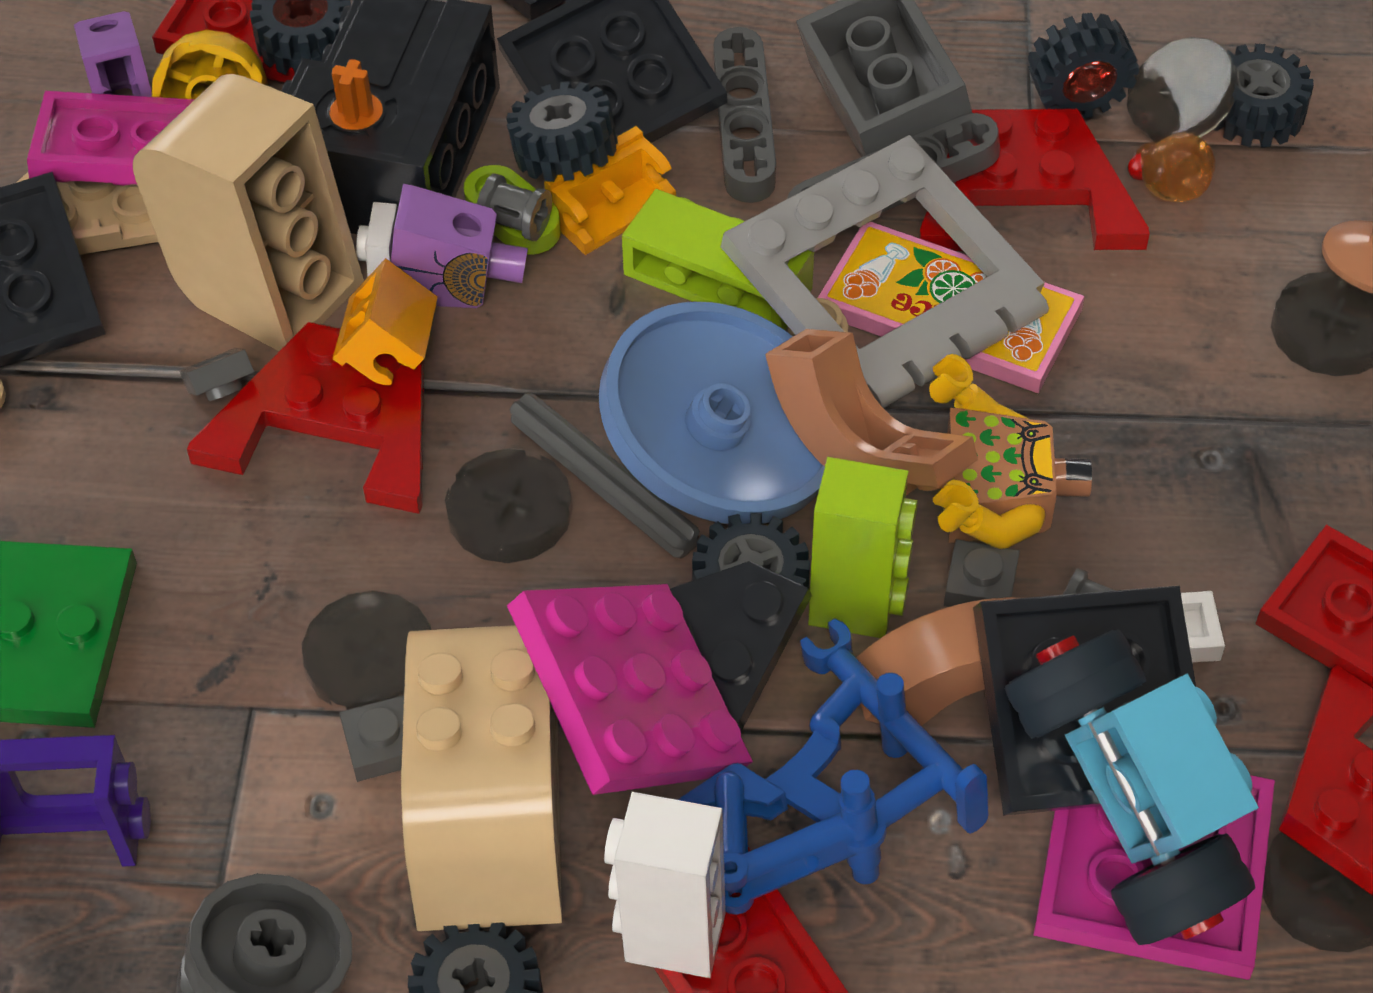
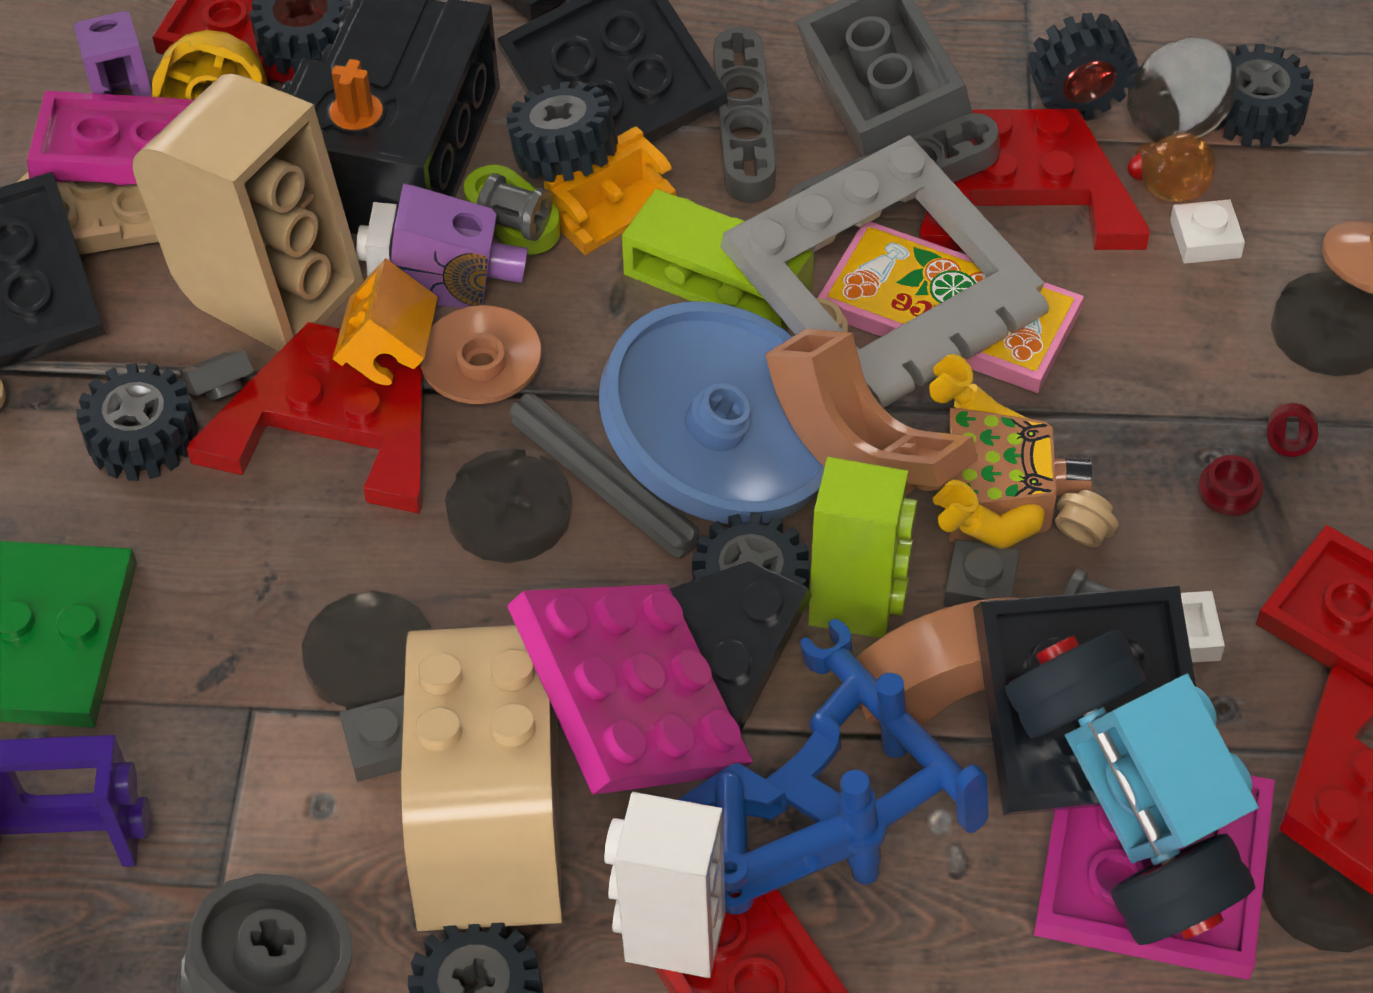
none -> black wheel [76,363,198,481]
none -> nougat dish [420,305,542,404]
none -> tan plate [1055,490,1119,547]
none -> white plate [1170,199,1245,264]
none -> dark red plate [1198,455,1264,516]
none -> dark red hinge [1267,402,1319,457]

